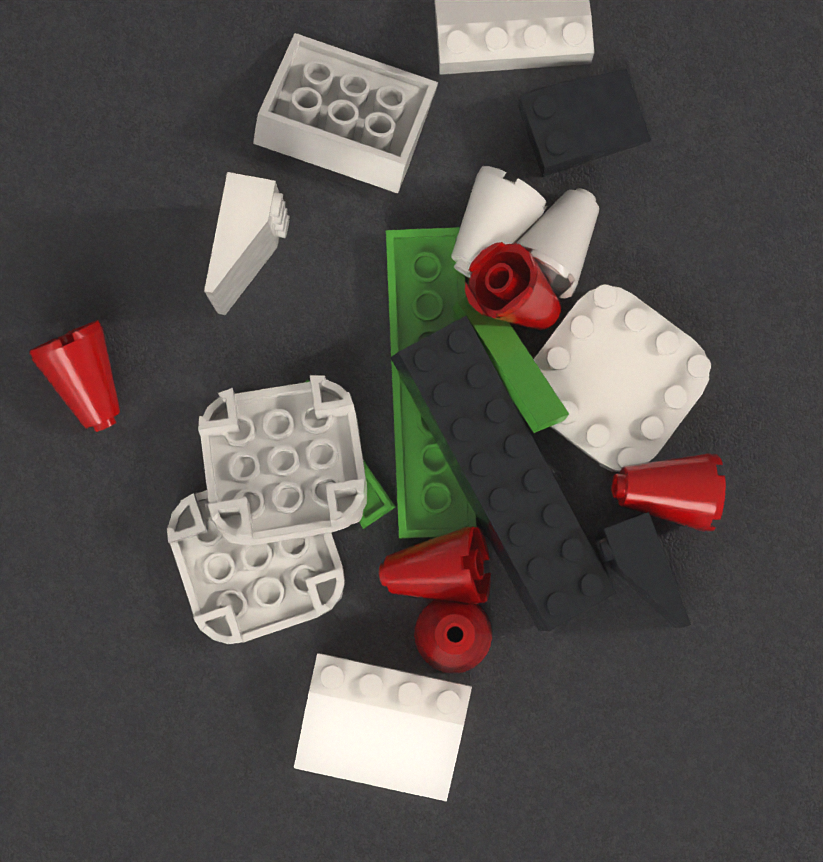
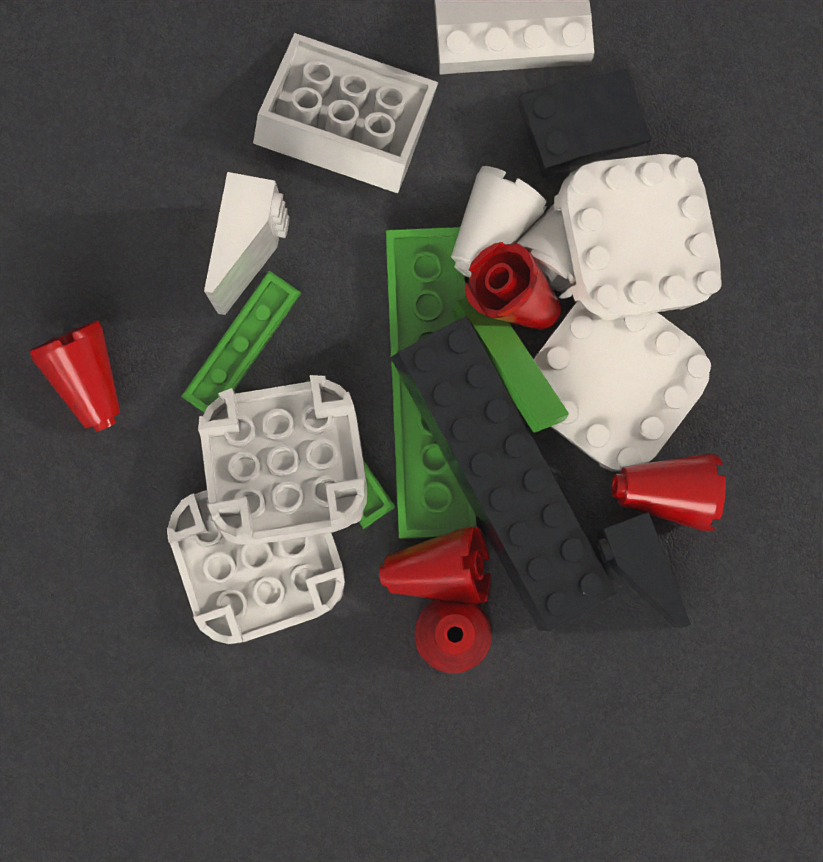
white slope [294,653,472,801] -> none
none -> bright green tile [181,271,301,413]
none -> white plate [554,154,721,321]

